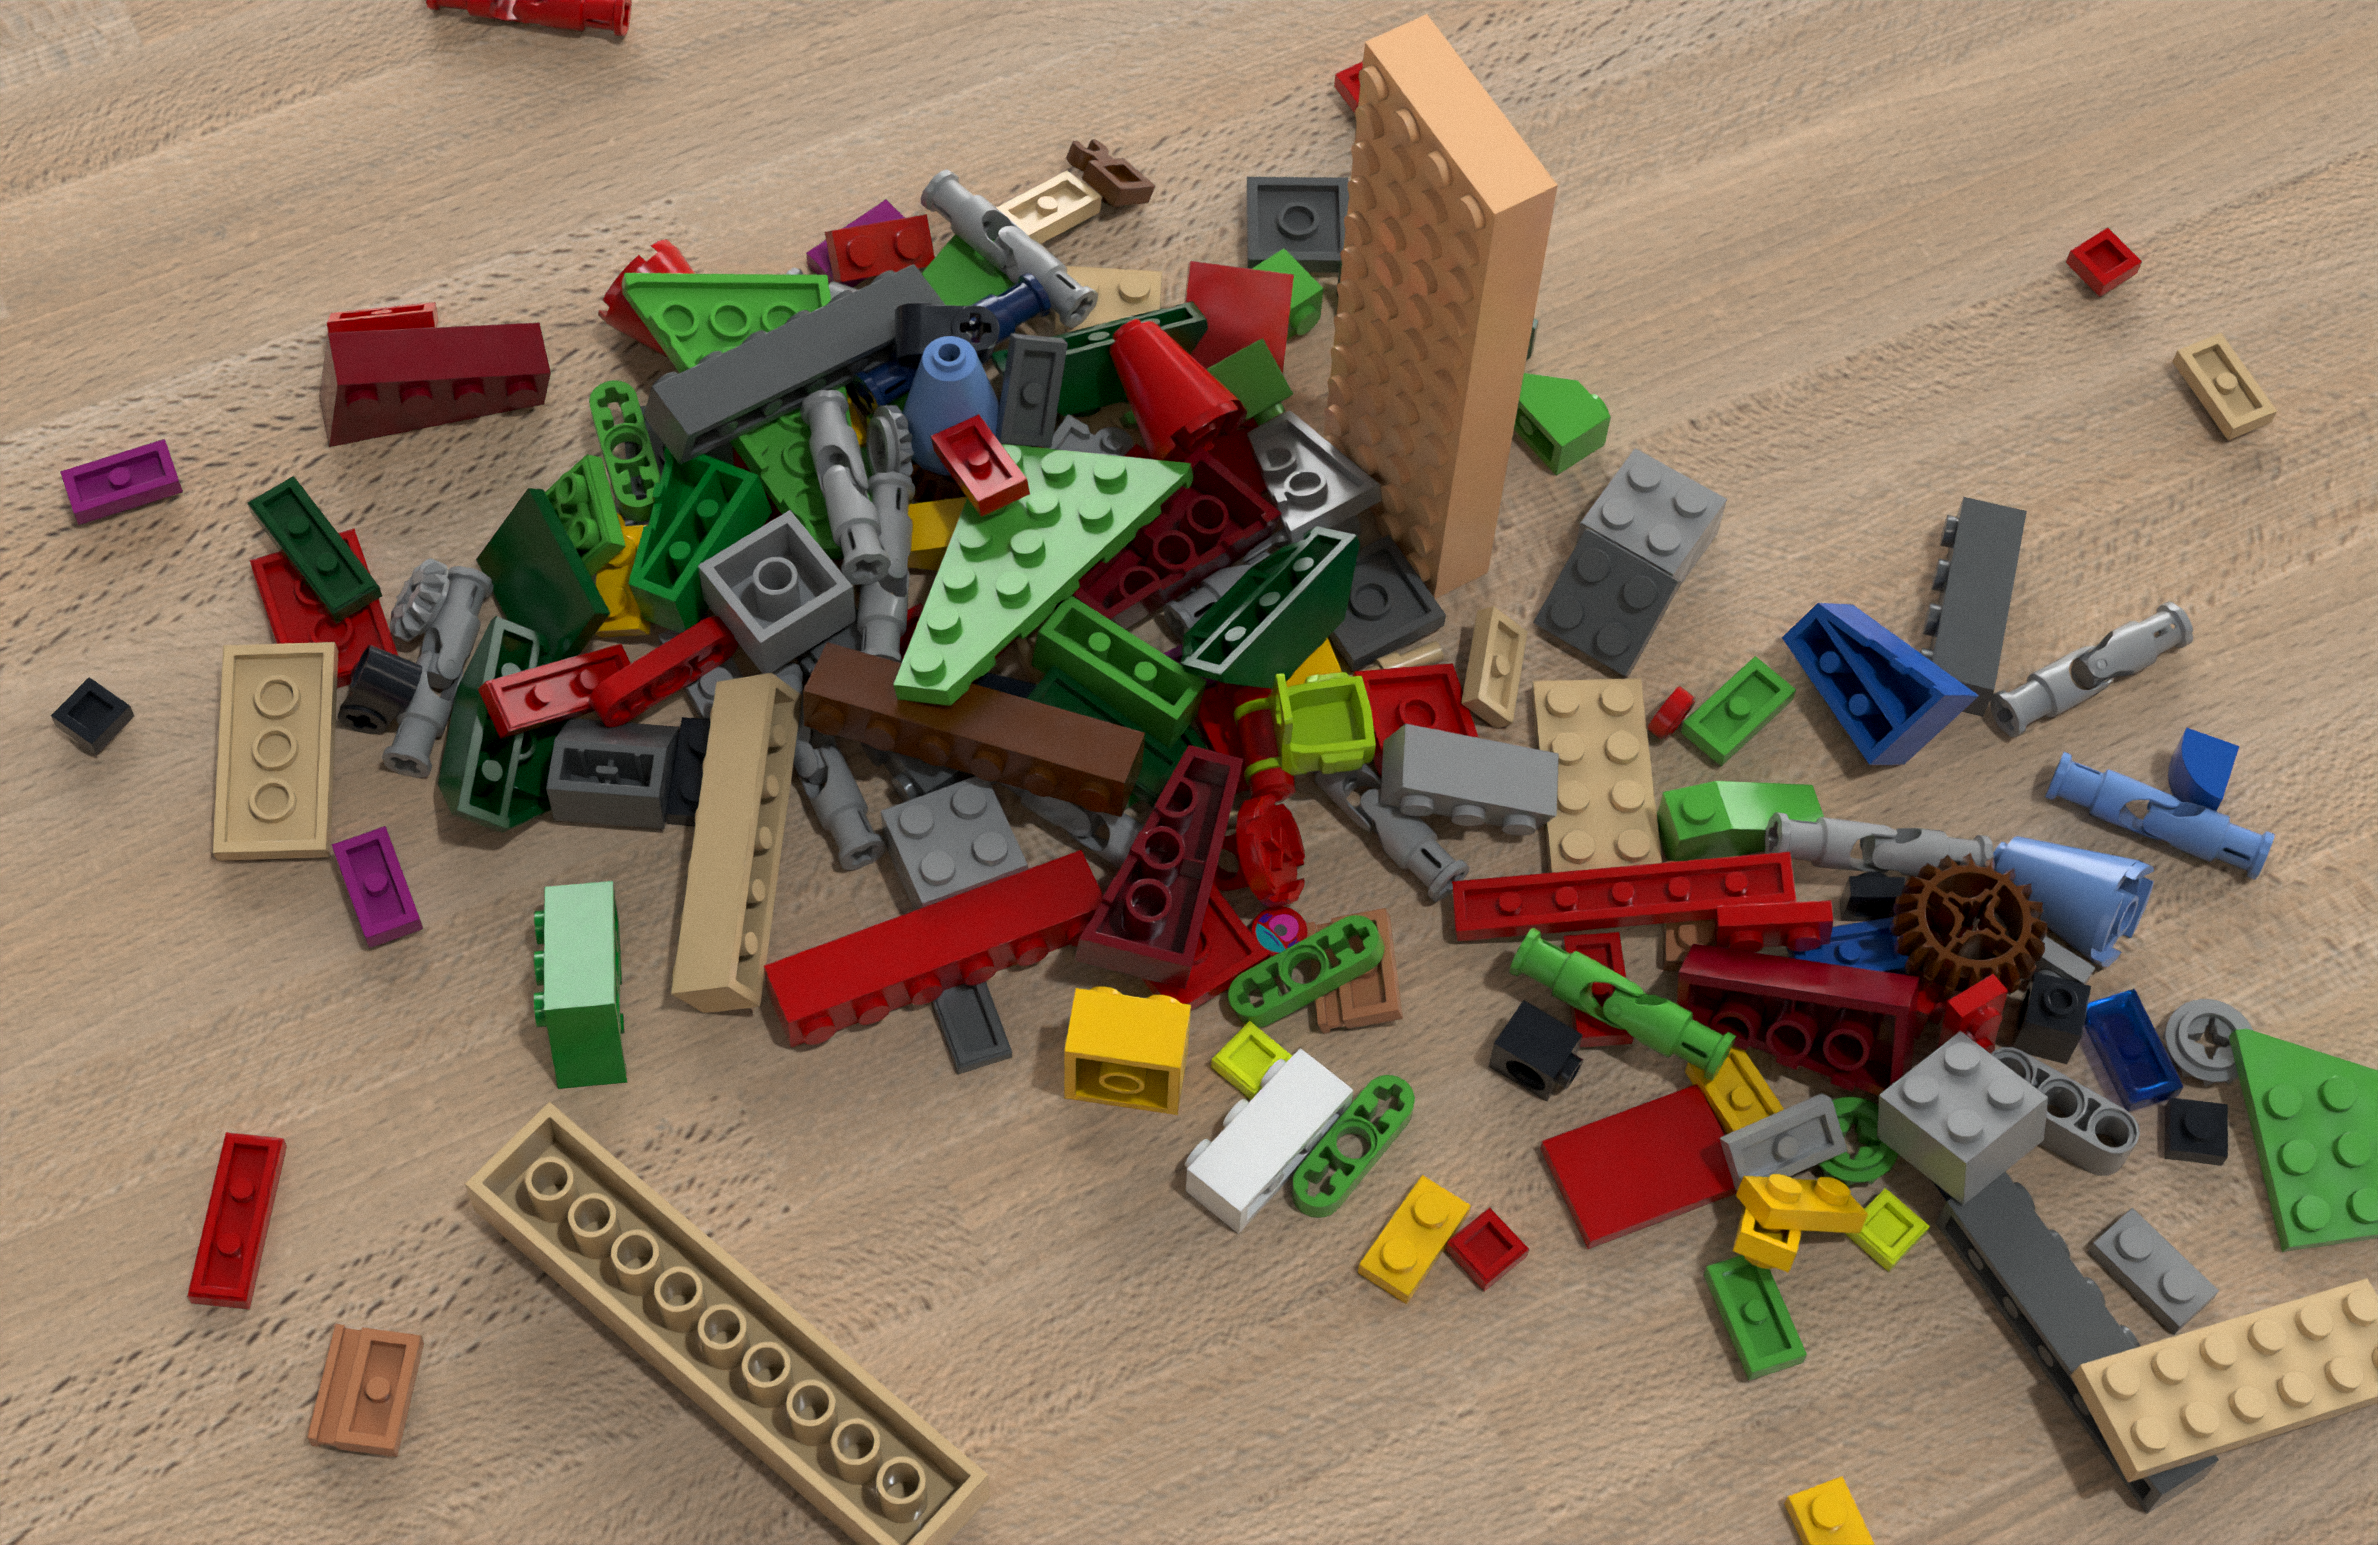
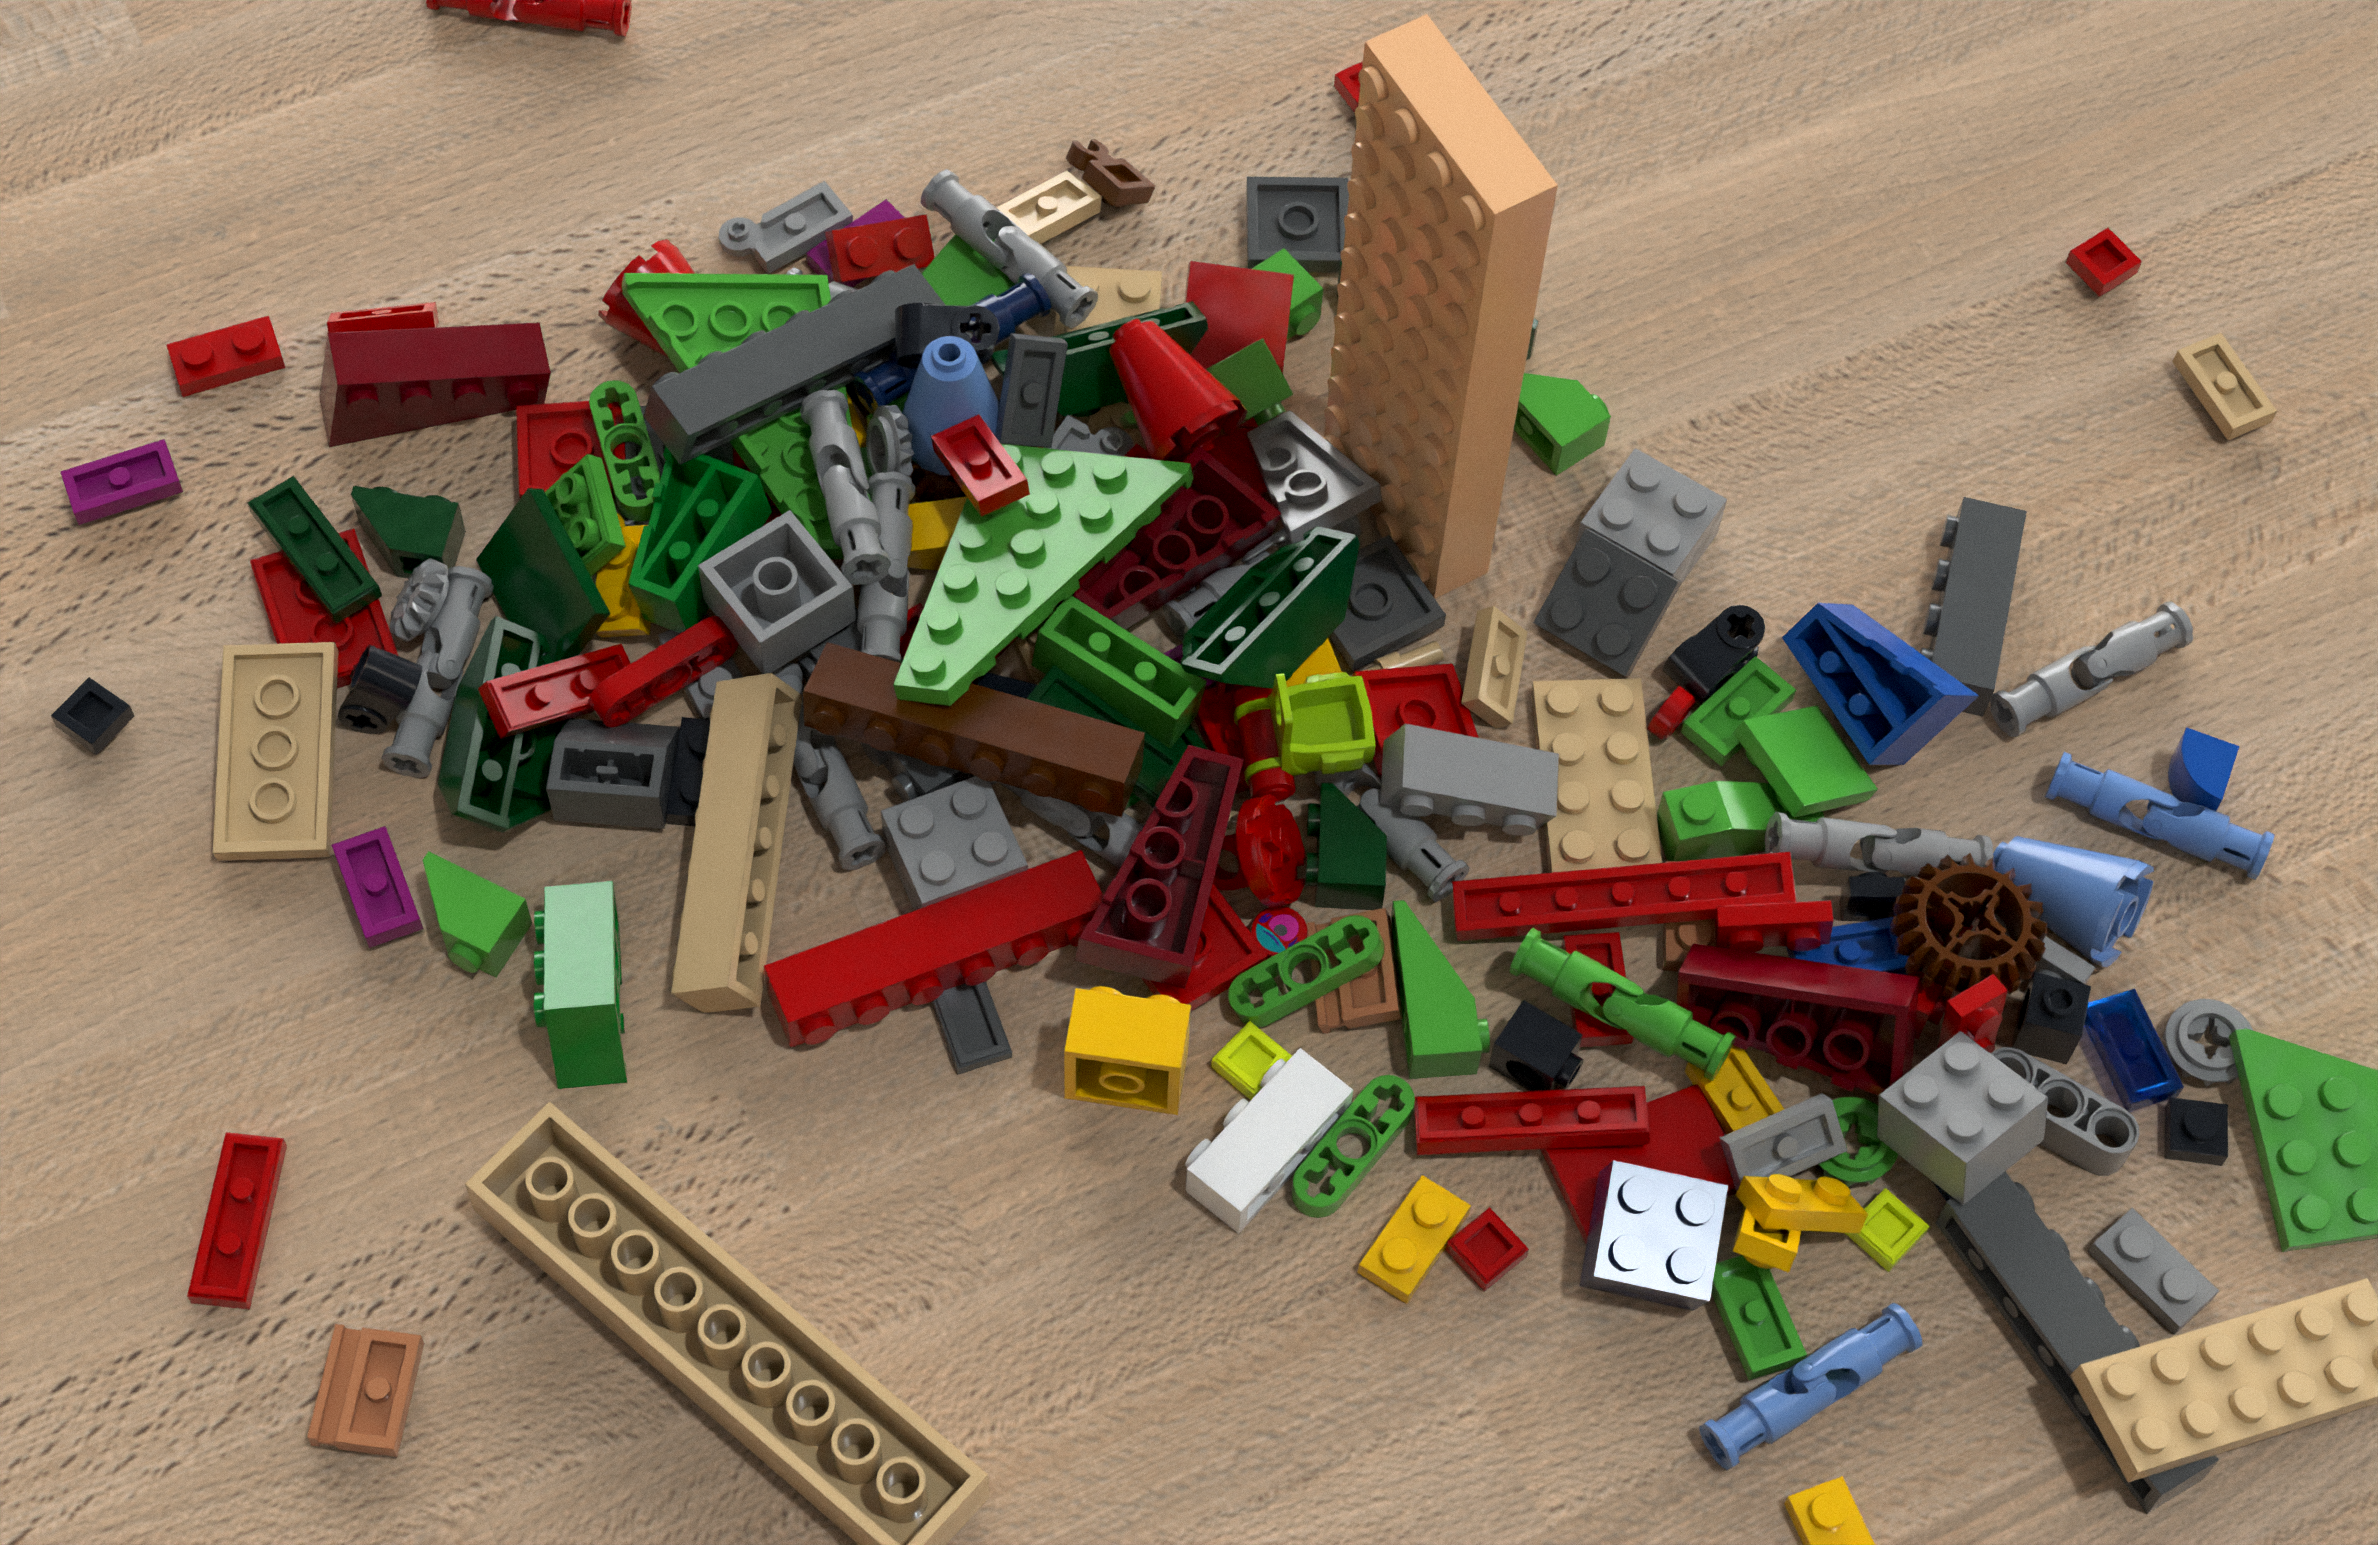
none -> red plate [166,315,286,397]
none -> dark green slope [351,486,466,579]
none -> bright green slope [423,851,532,978]
none -> red plate [516,401,626,499]
none -> light grey hinge [719,181,853,274]
none -> dark green slope [1305,783,1387,910]
none -> bright green slope [1390,900,1490,1079]
none -> red tile [1414,1086,1650,1155]
none -> brick [1580,1160,1728,1311]
none -> black piece [1663,605,1765,706]
none -> medium blue piece [1699,1303,1922,1470]
none -> bright green tile [1734,705,1878,817]

